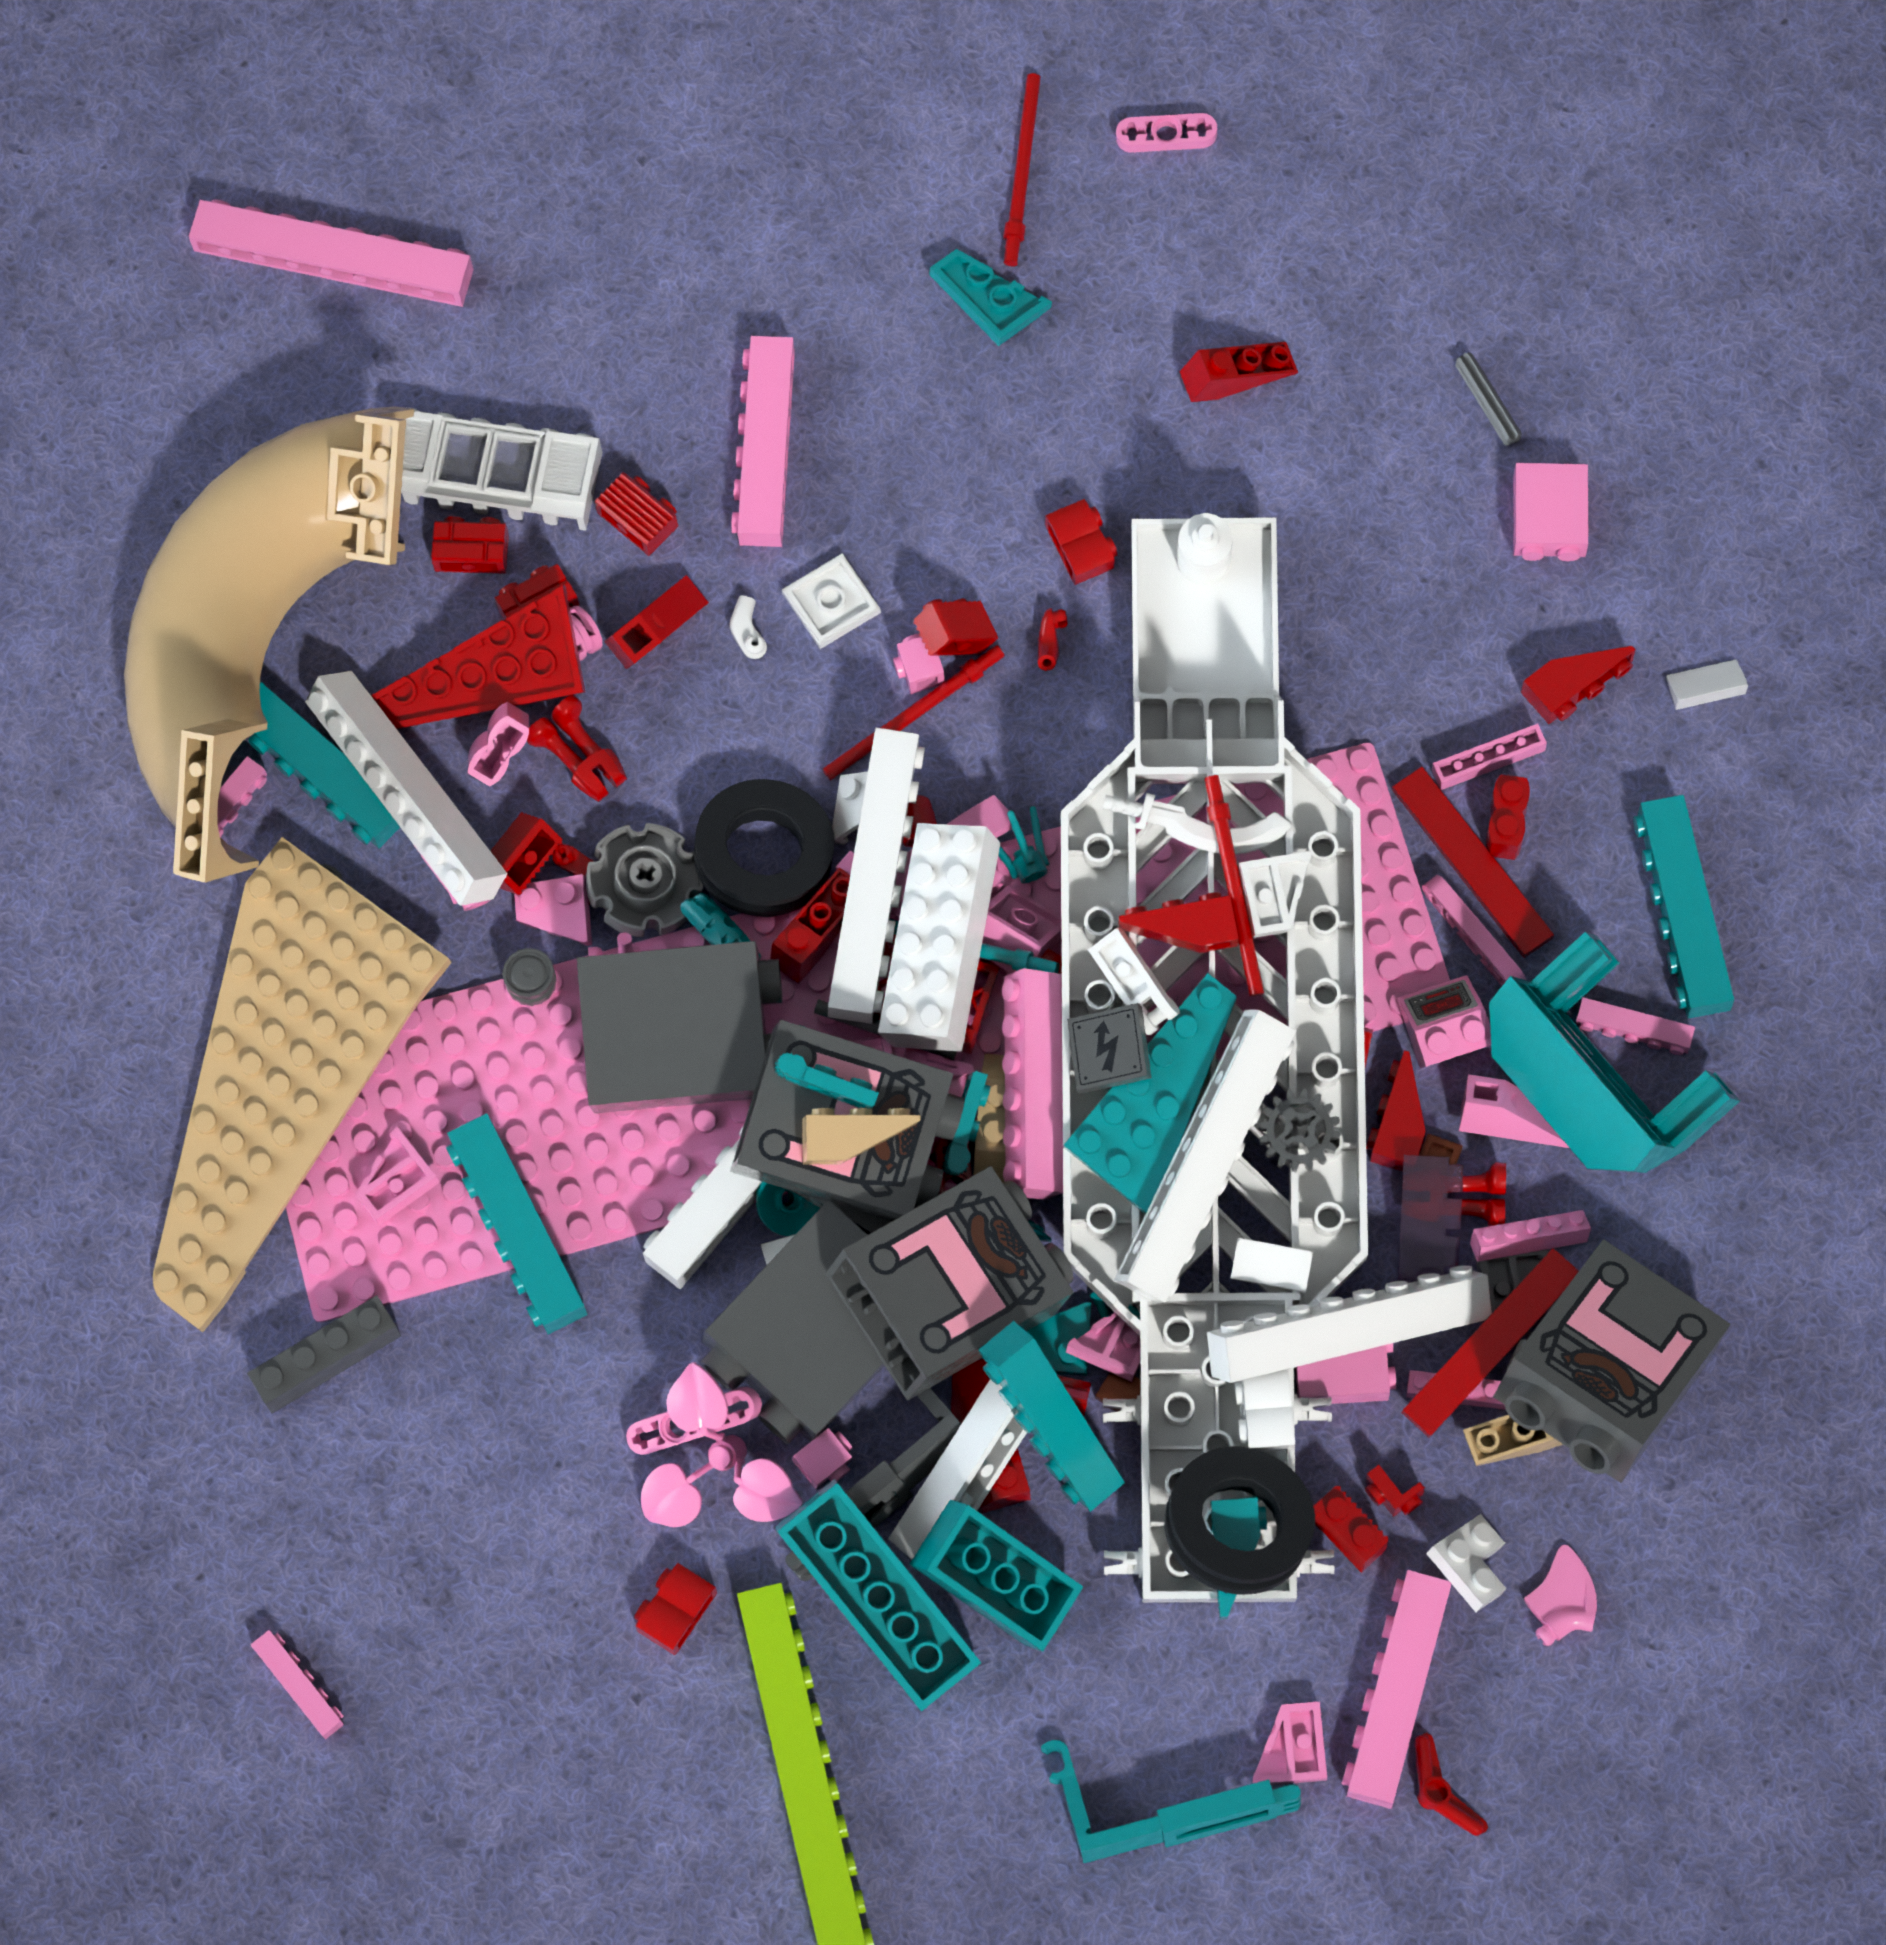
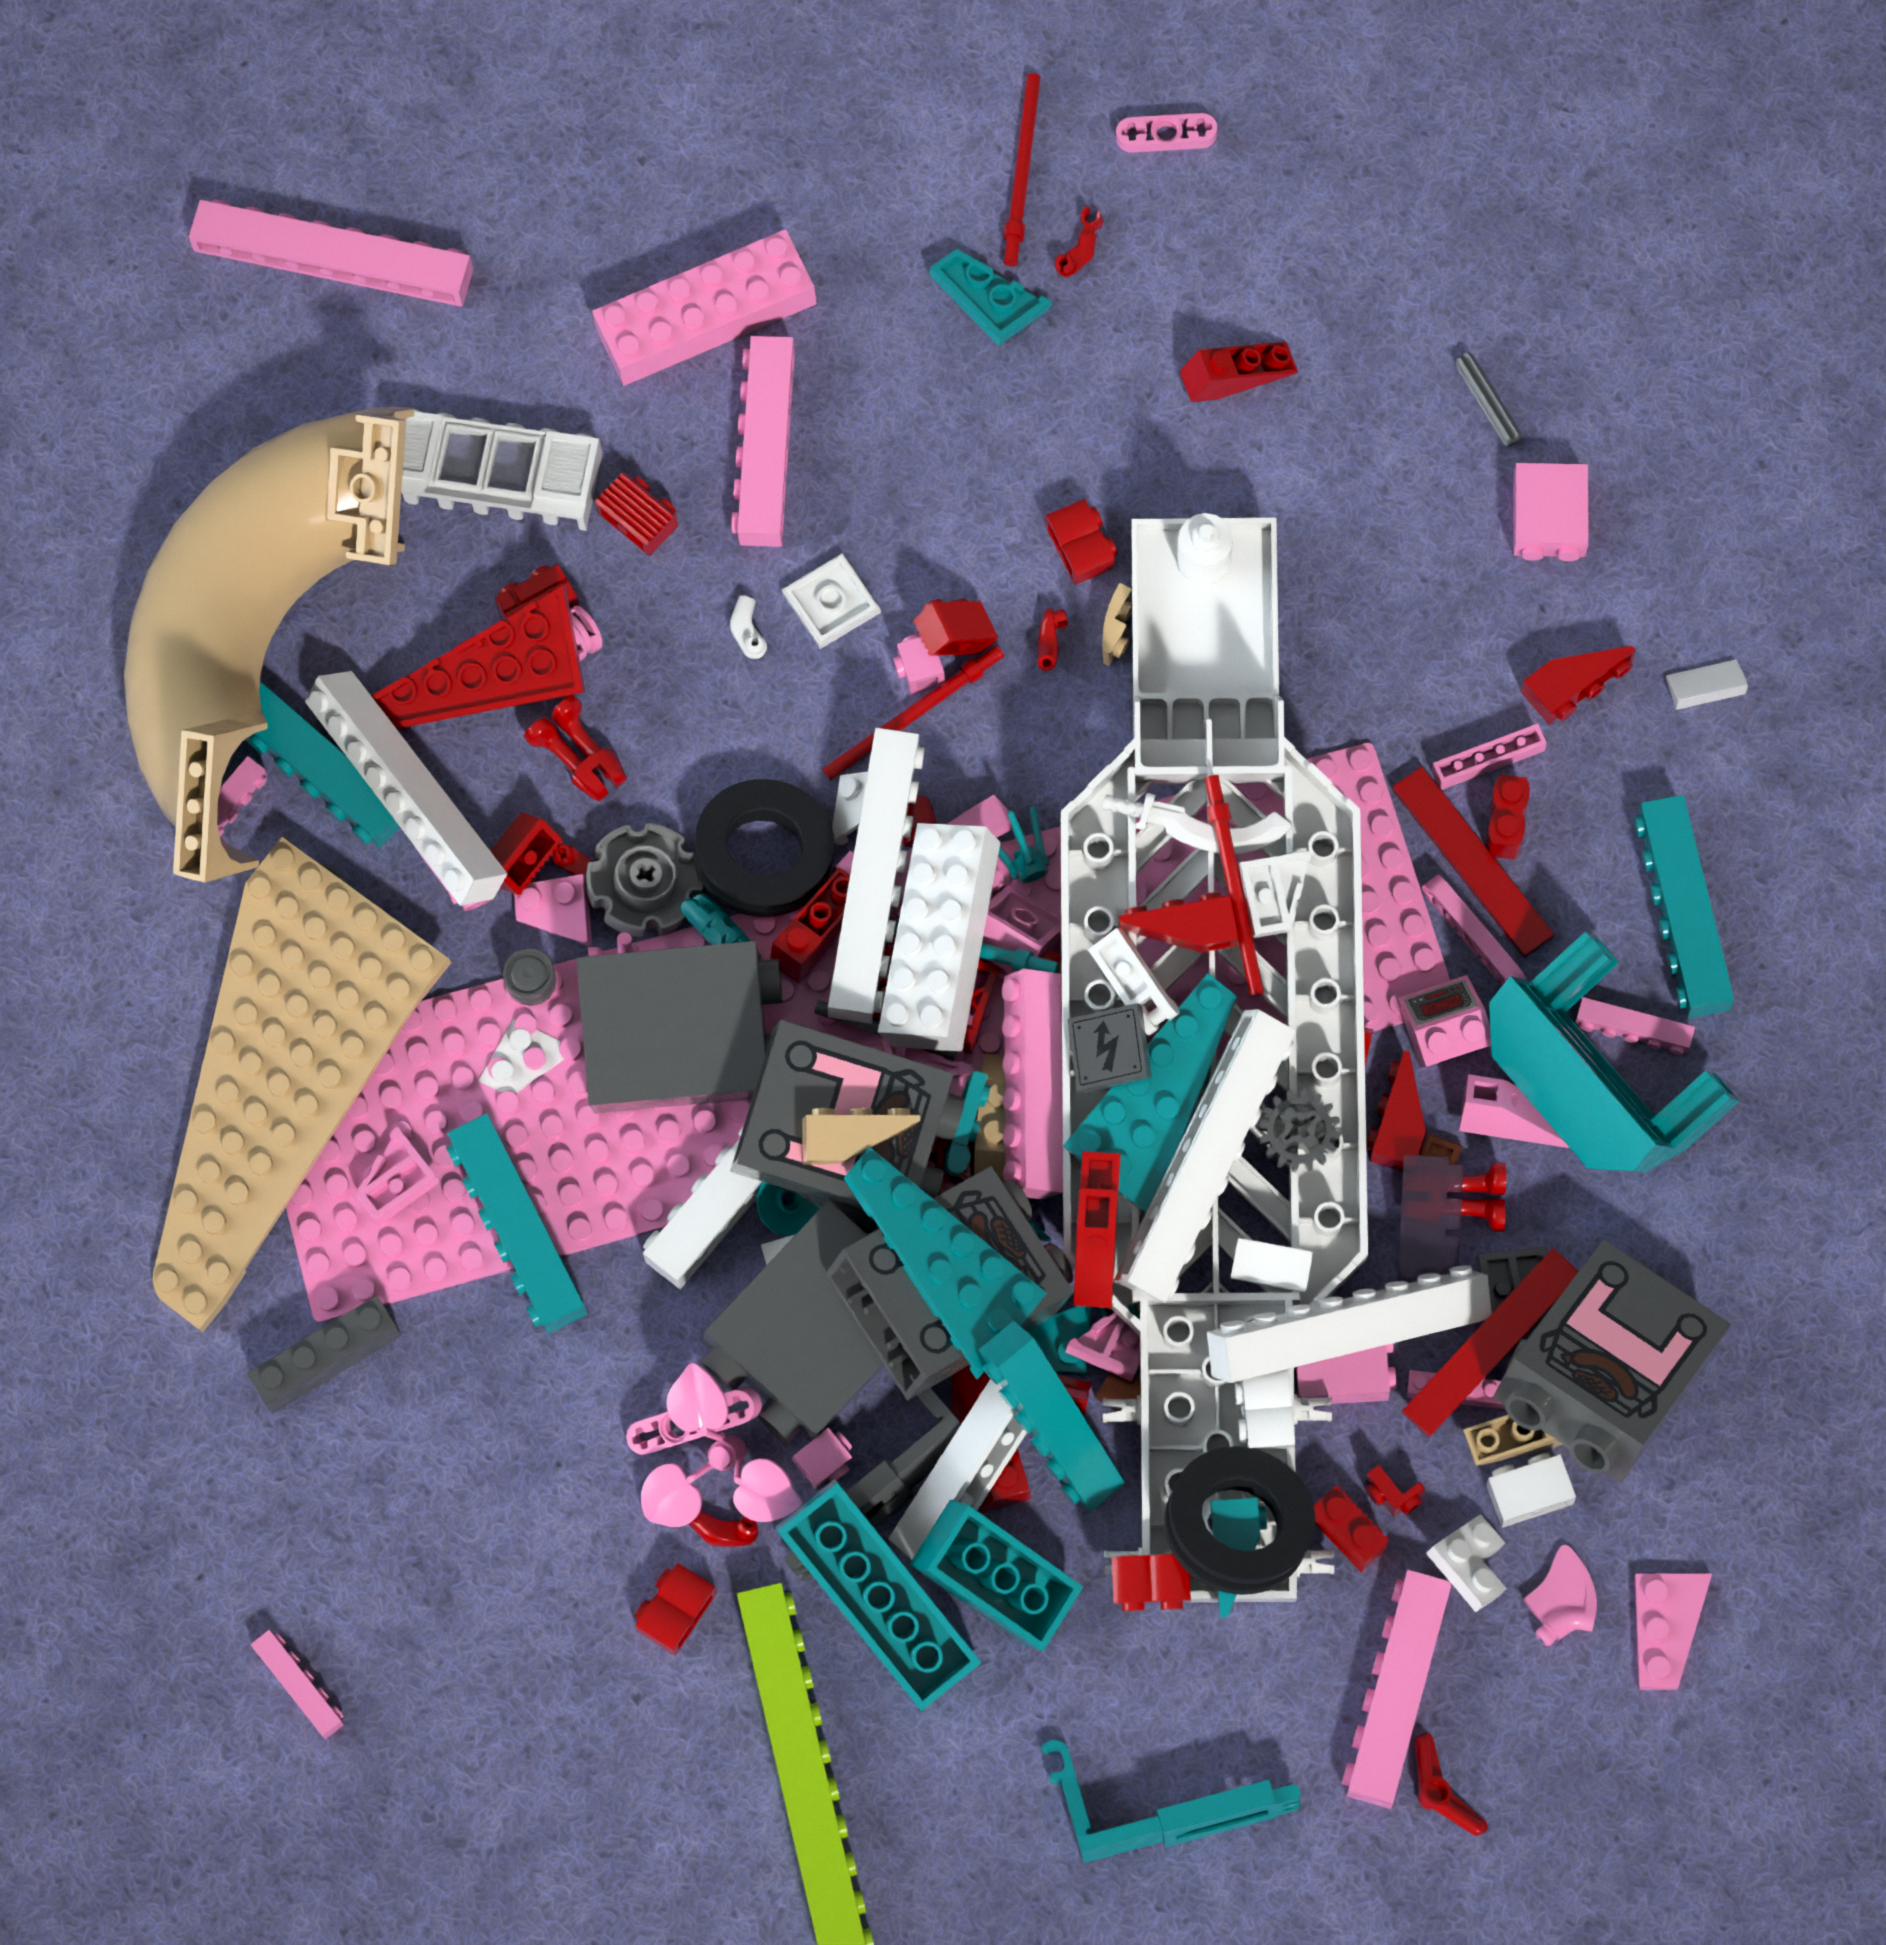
red brick [431,516,509,574] -> none
bright pink brick [468,702,529,787] -> none
red slope [604,575,709,669] -> none
teal hinge [774,1052,879,1109] -> none
bright pink wing [1252,1701,1327,1785] -> none
bright pink piece [1470,1210,1591,1262] -> none
none -> white wing [478,1018,565,1094]
none -> bright pink brick [592,229,817,386]
none -> red arm [688,1509,758,1547]
none -> teal wing [844,1147,1047,1380]
none -> red arm [1054,206,1104,277]
none -> red slope [1074,1151,1121,1308]
none -> tan slope [1102,583,1132,666]
none -> red brick [1111,1554,1191,1612]
none -> white brick [1486,1453,1576,1528]
none -> bright pink wing [1634,1574,1712,1690]

